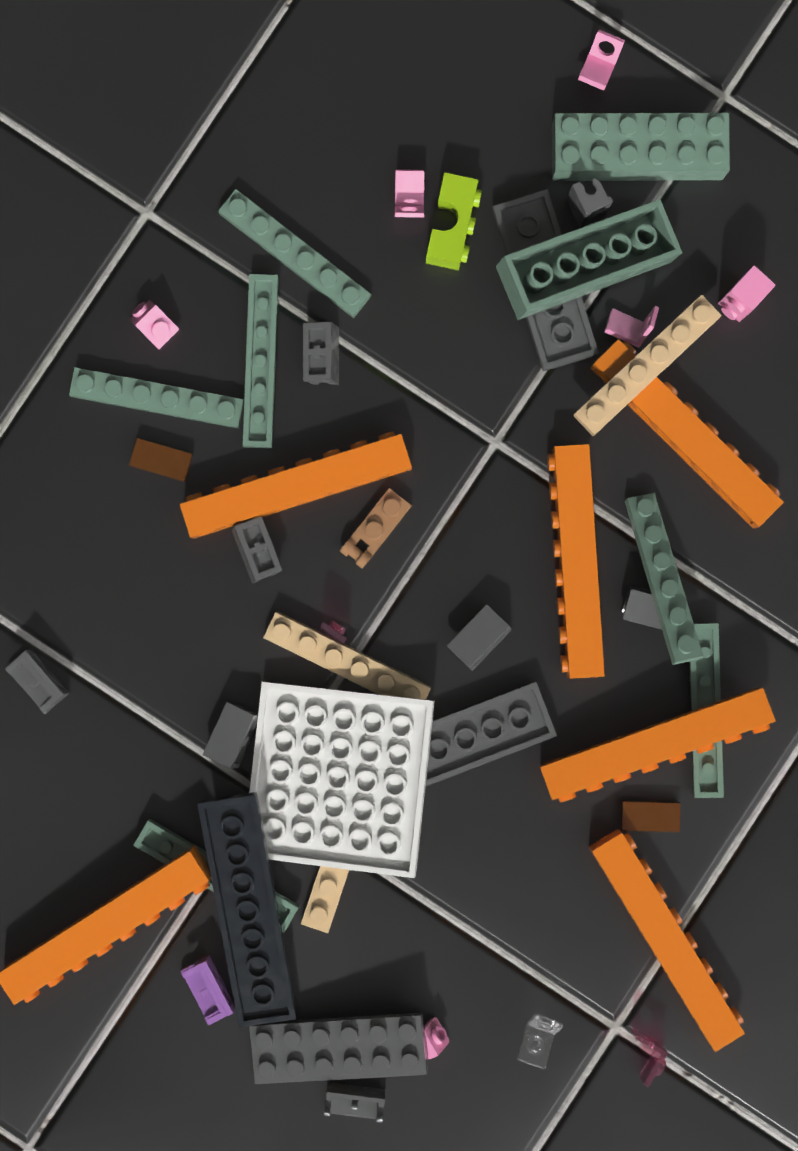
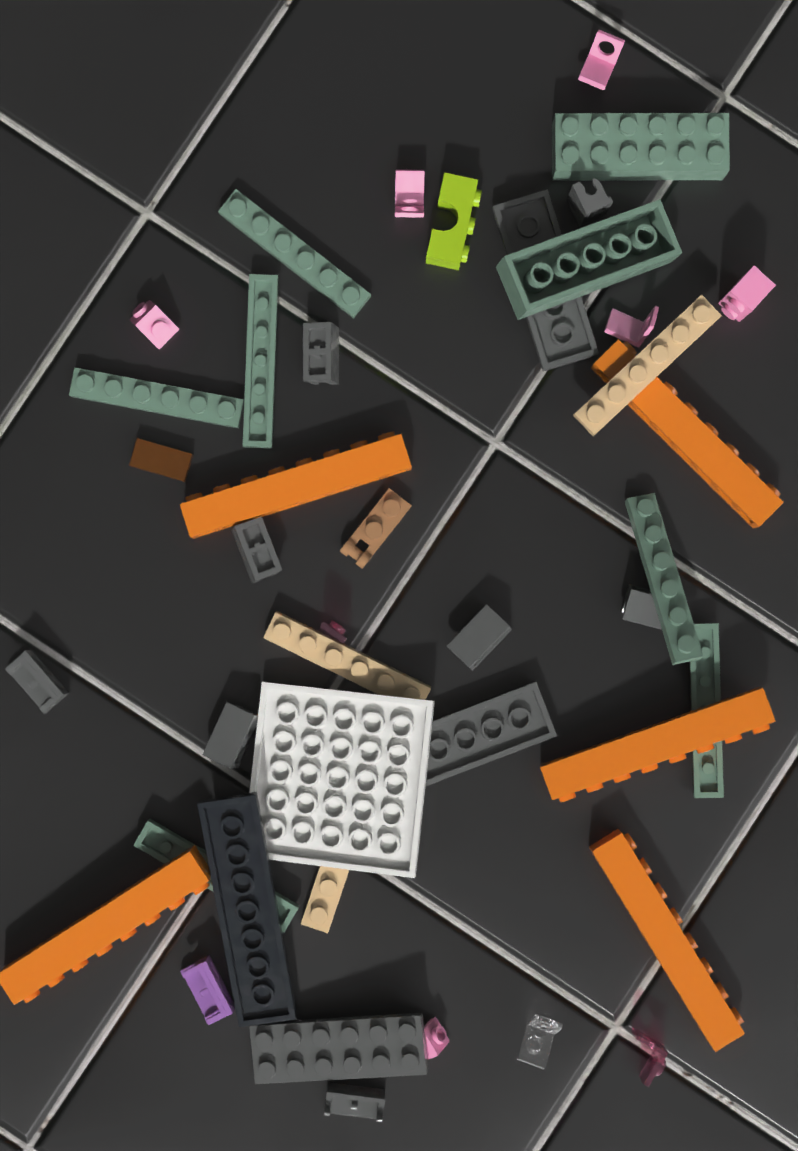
orange brick [547,444,605,679] -> none
reddish brown tile [621,800,681,832] -> none

